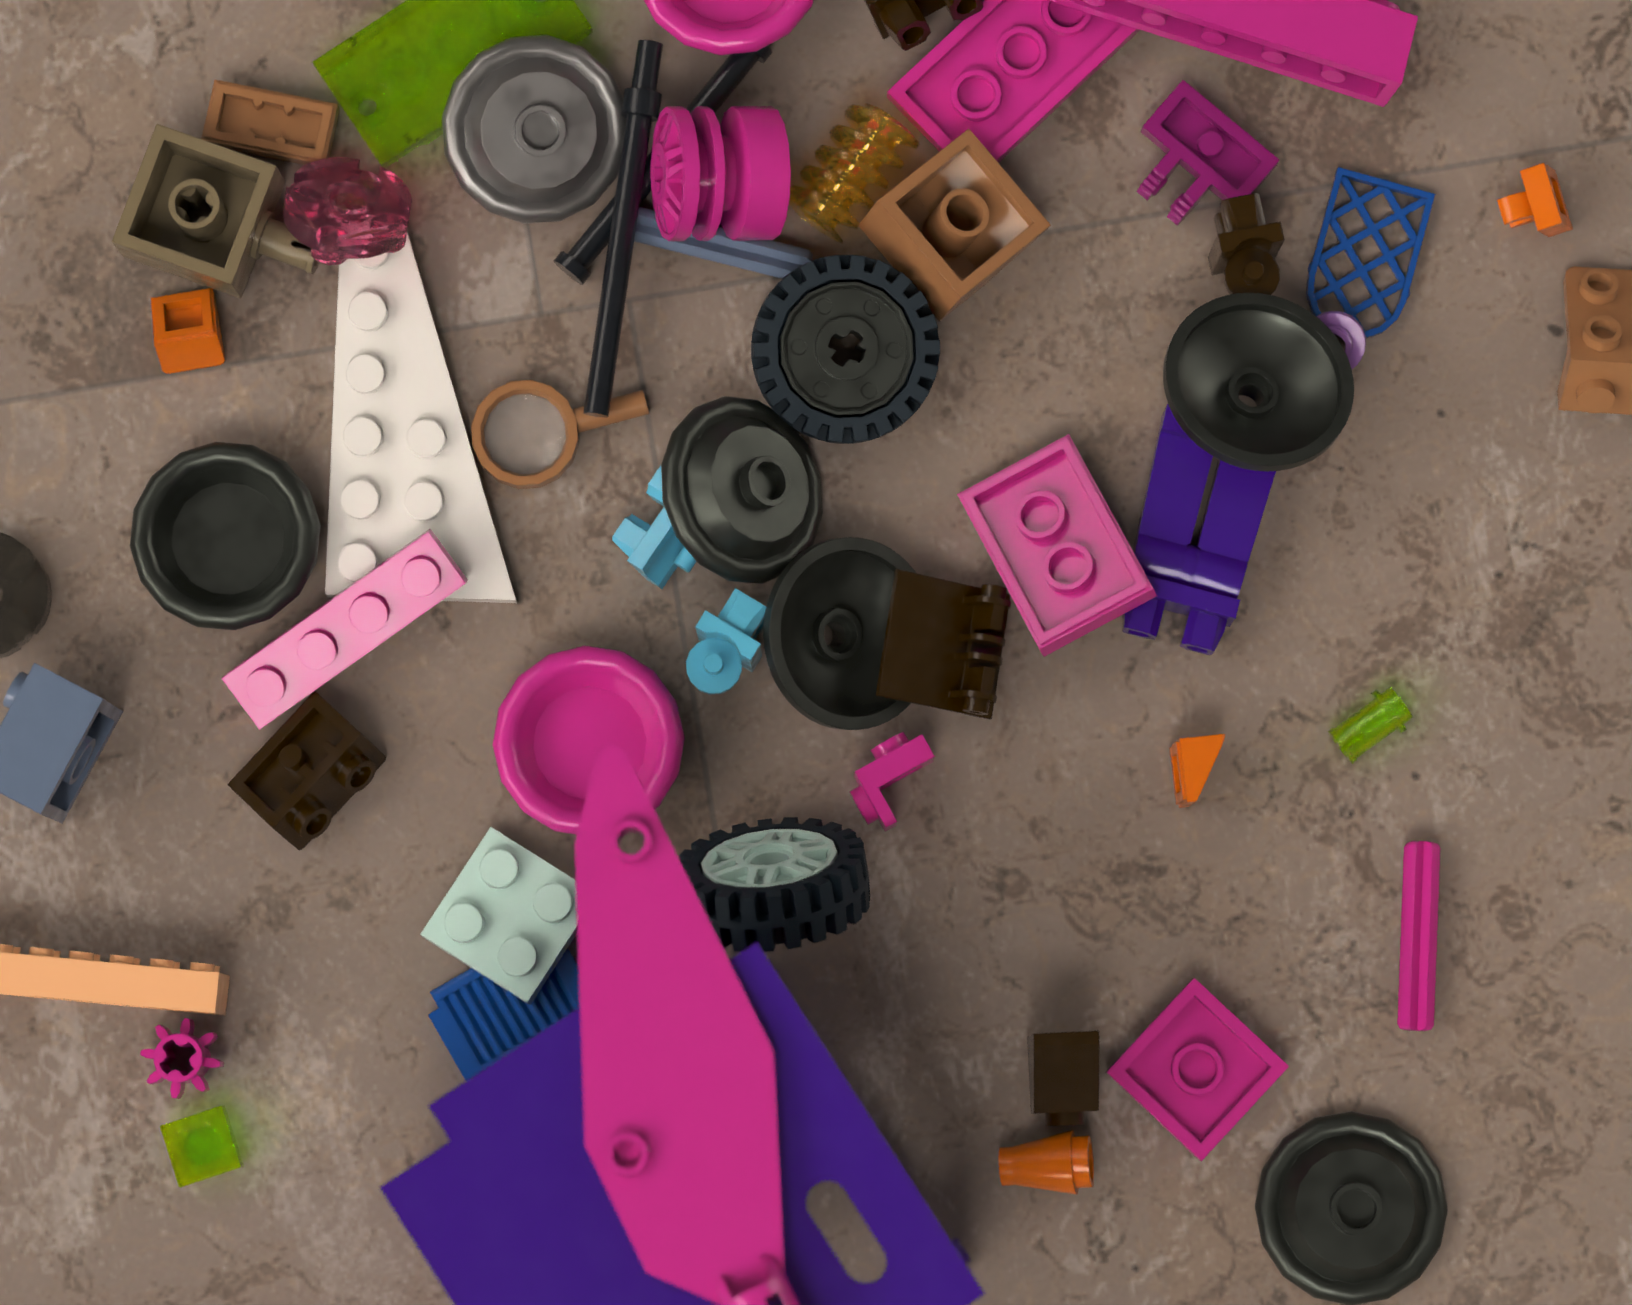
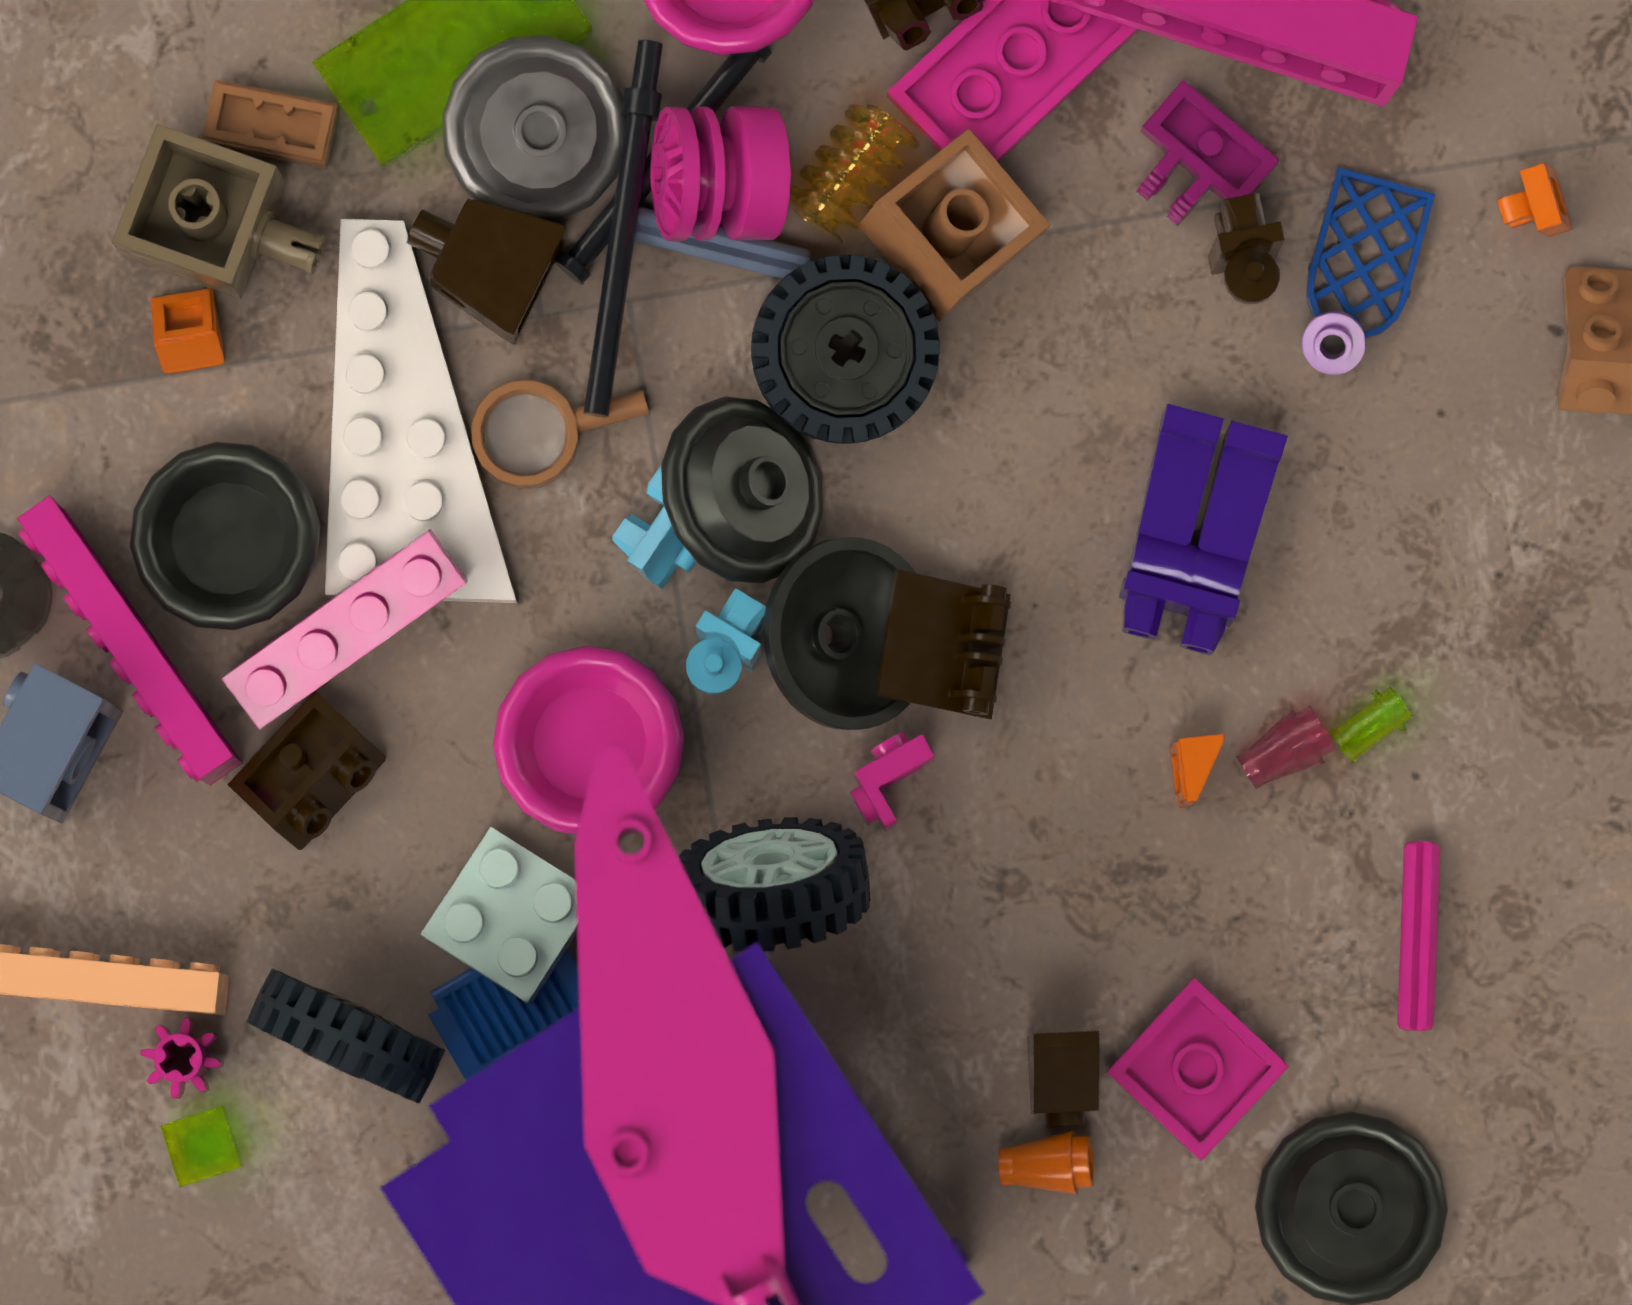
clear pink plate [283,157,412,265] -> none
dark pink tile [957,434,1157,657] -> none
pearl dark grey dish [1163,293,1354,471] -> none
none -> dark pink piece [17,495,243,786]
none -> black wheel [246,968,445,1103]
none -> dark brown torso [406,199,567,345]
none -> clear pink cone [1236,705,1337,789]

